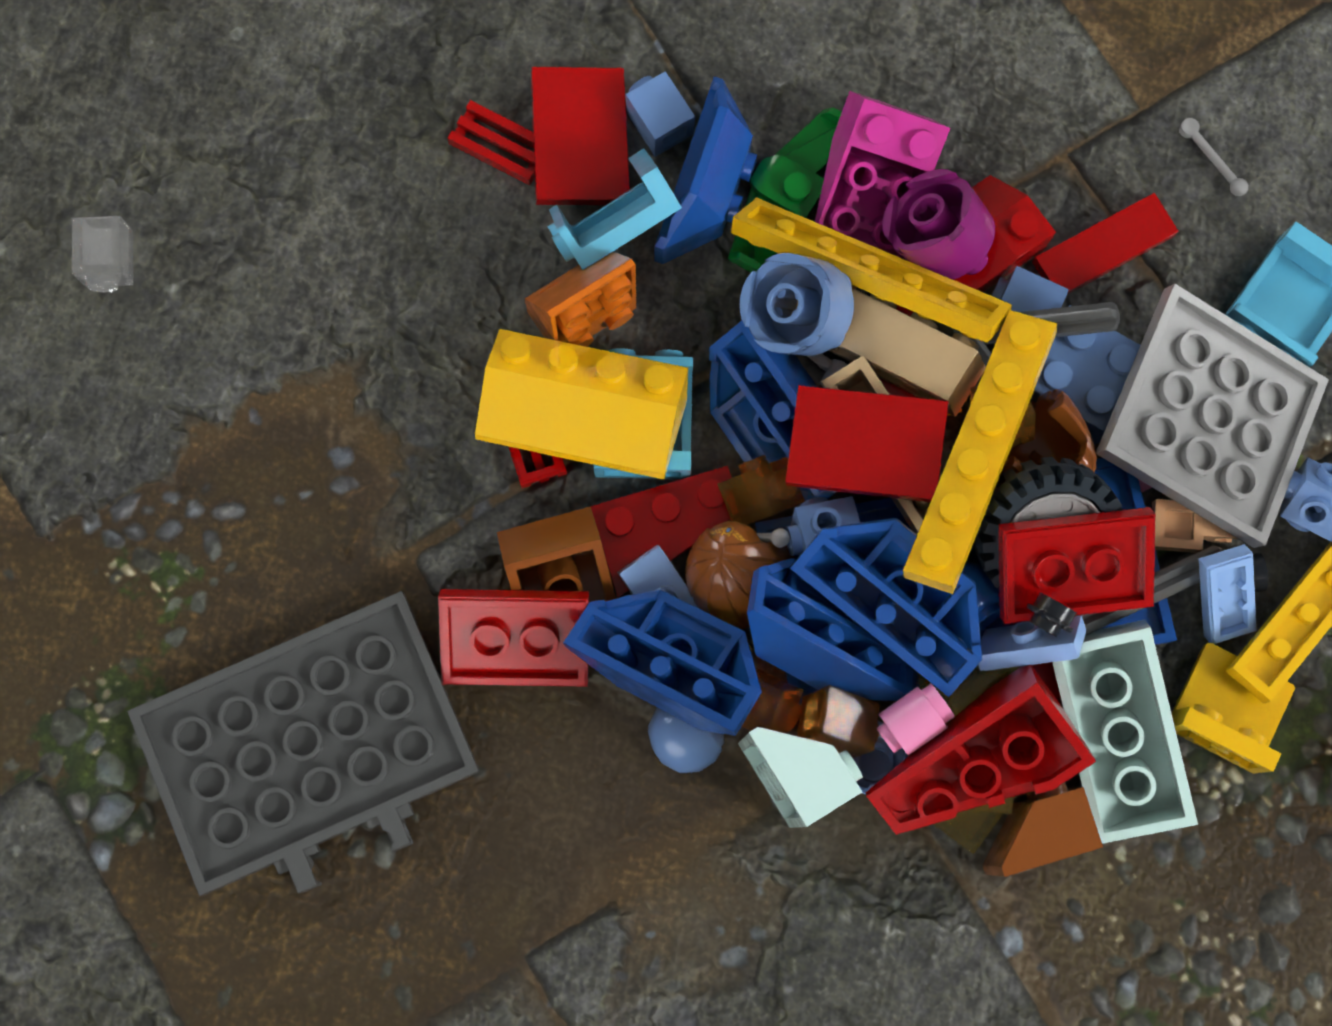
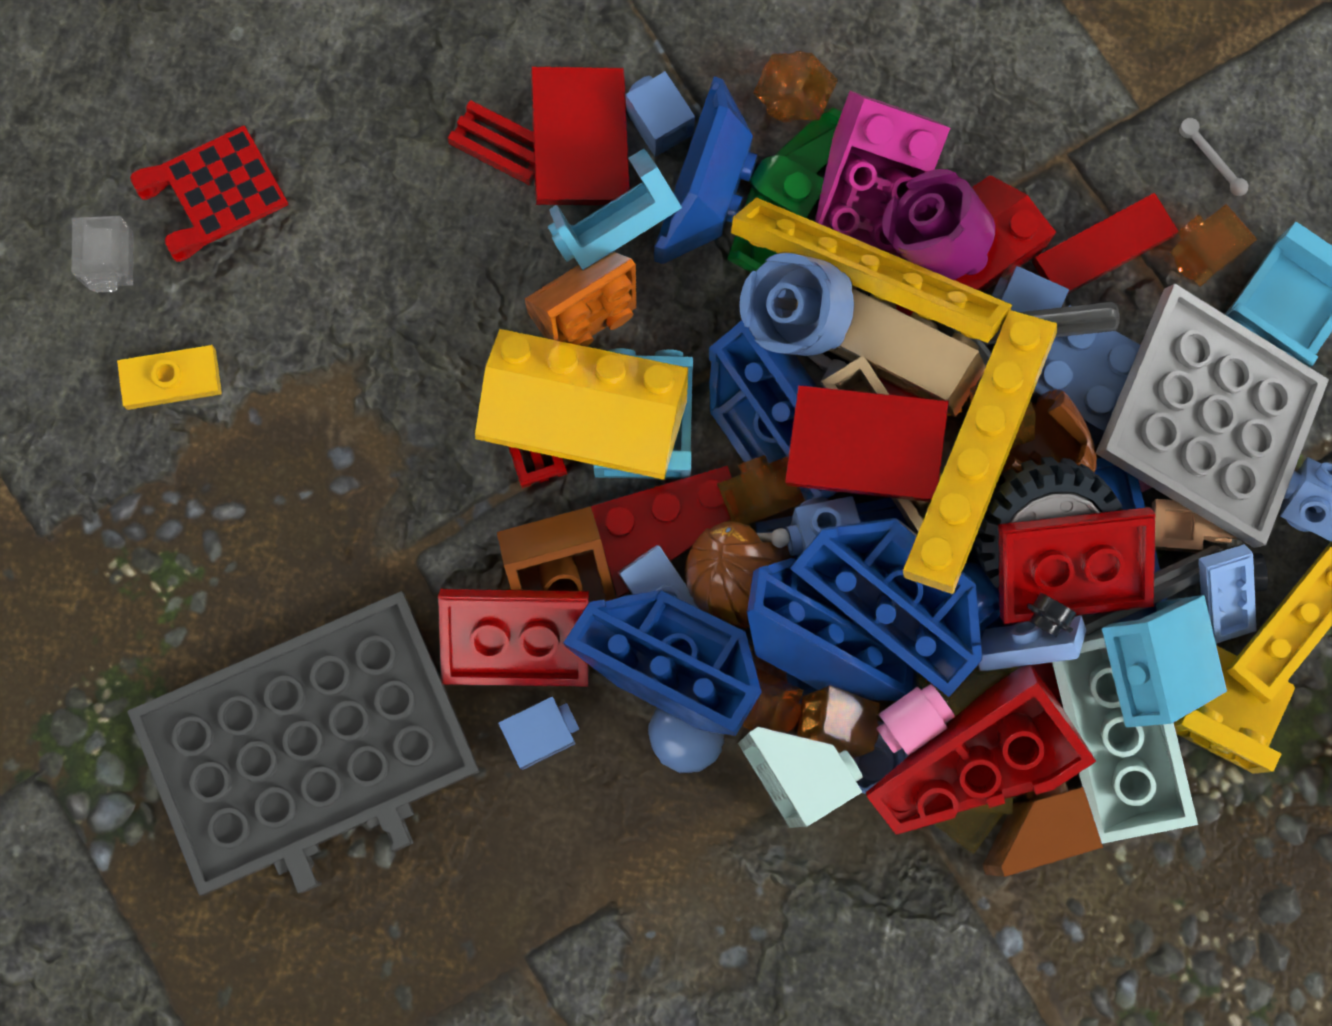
none -> yellow plate [117,345,222,410]
none -> red flag [130,125,288,262]
none -> medium blue brick [499,696,579,770]
none -> clear orange brick [753,51,838,122]
none -> medium azure panel [1102,595,1227,727]
none -> clear orange brick [1170,204,1257,287]

